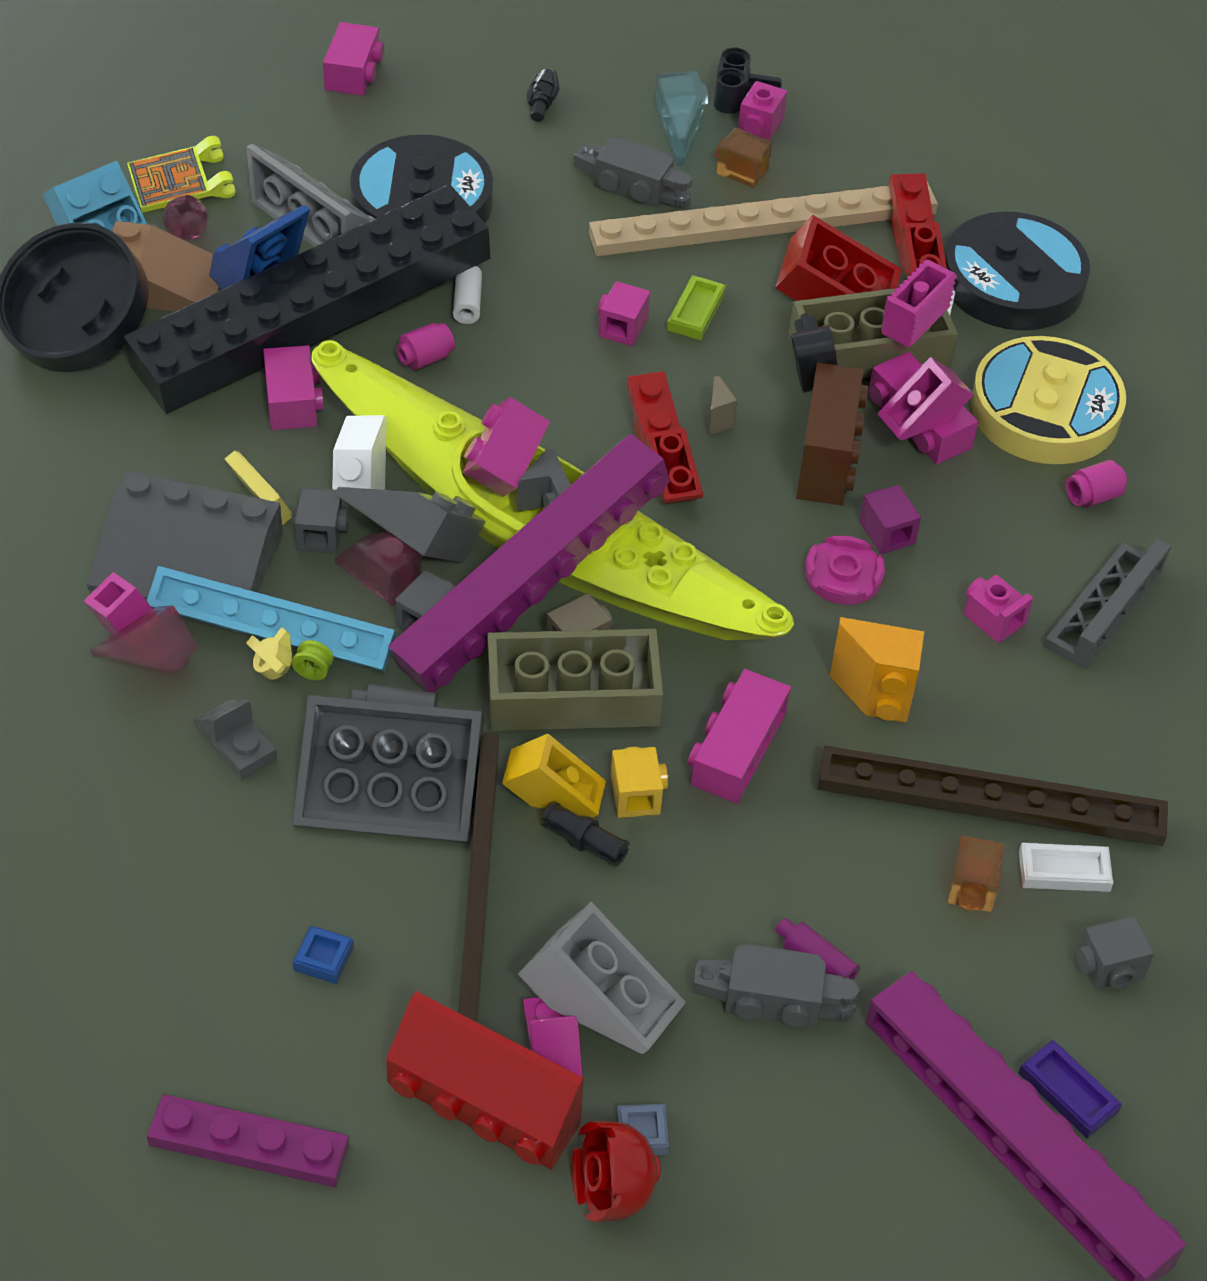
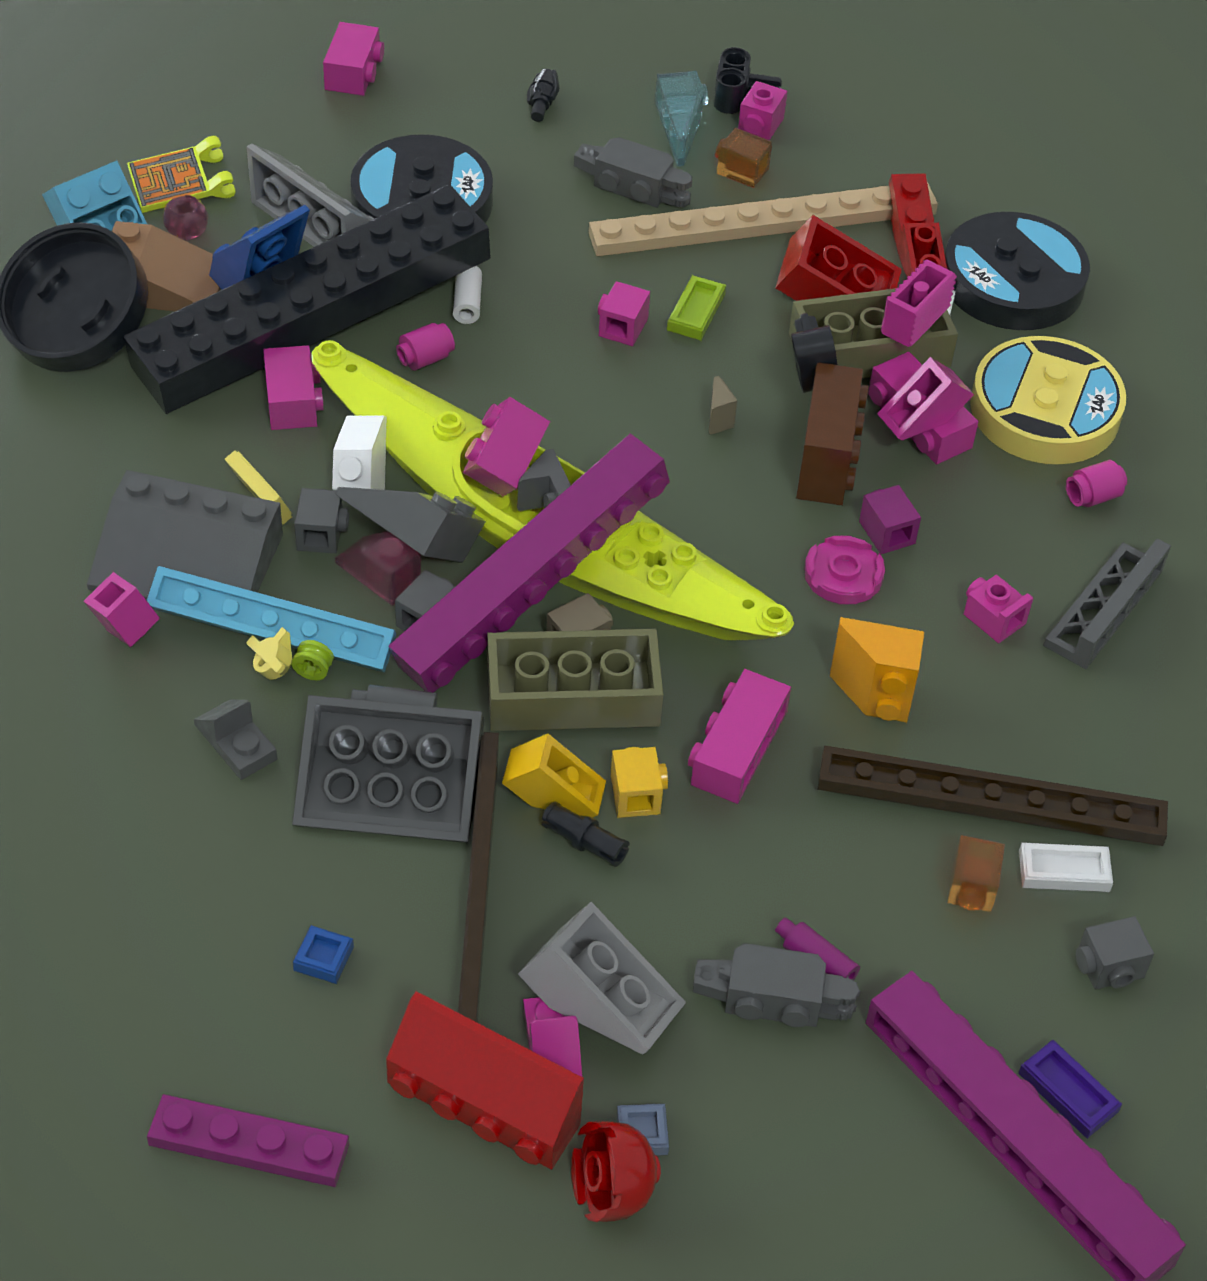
clear pink slope [90,605,198,673] -> none
red slope [626,371,703,504] -> none

